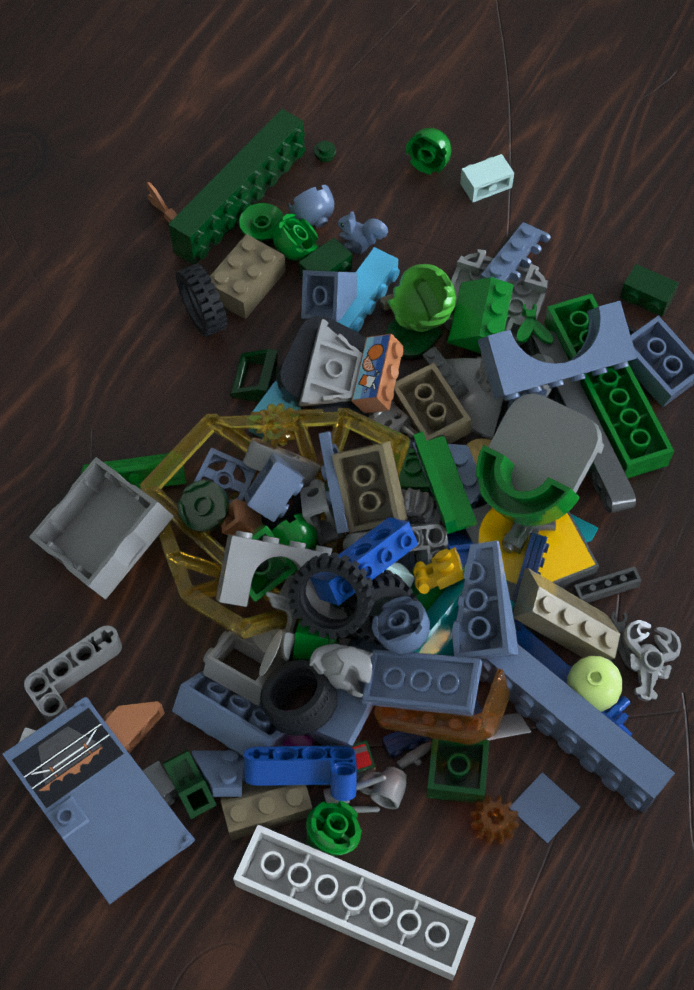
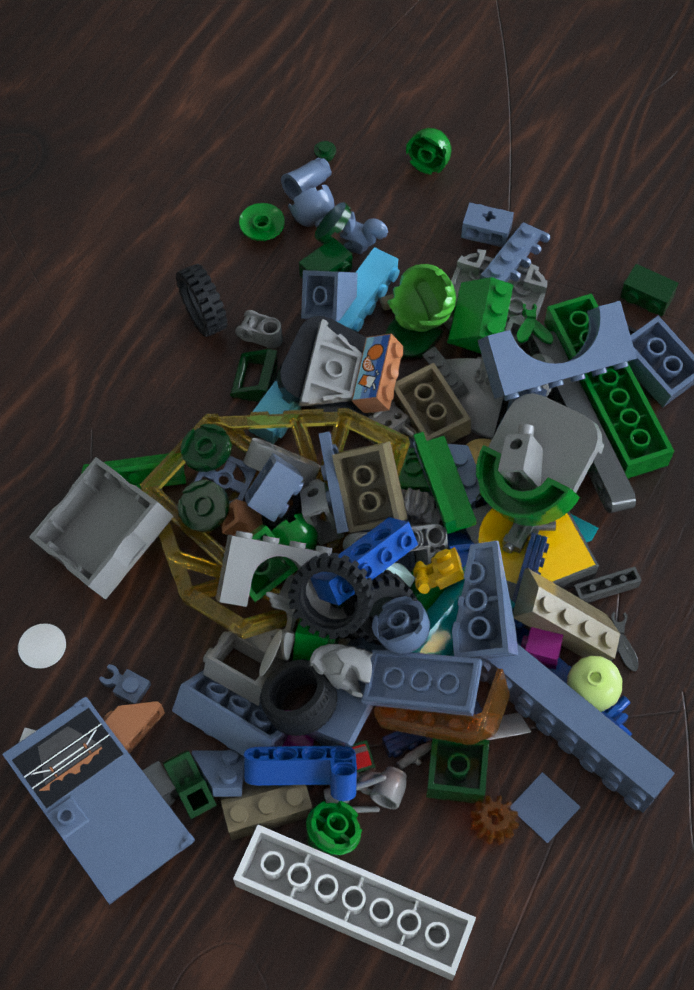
light grey beam [24,626,122,723] -> none
nougat piece [146,182,178,223] -> none
dark green brick [168,109,305,265] -> none
dark tan brick [210,234,286,319] -> none
clear yellow gear [255,403,299,447] -> none
green cylinder [272,214,319,261] -> none
light aqua brick [460,154,514,203] -> none
light grey animal [621,620,681,702] -> none
none -> white sticker [18,624,66,668]
none -> sand blue plate [99,664,151,704]
none -> dark green tile [180,424,232,472]
none -> light grey piece [235,310,283,349]
none -> sand blue plant [281,157,332,200]
none -> dark green tile [314,202,351,244]
none -> sand blue brick [461,202,514,247]
none -> light grey torso [498,424,543,490]
none -> magenta brick [521,627,563,670]

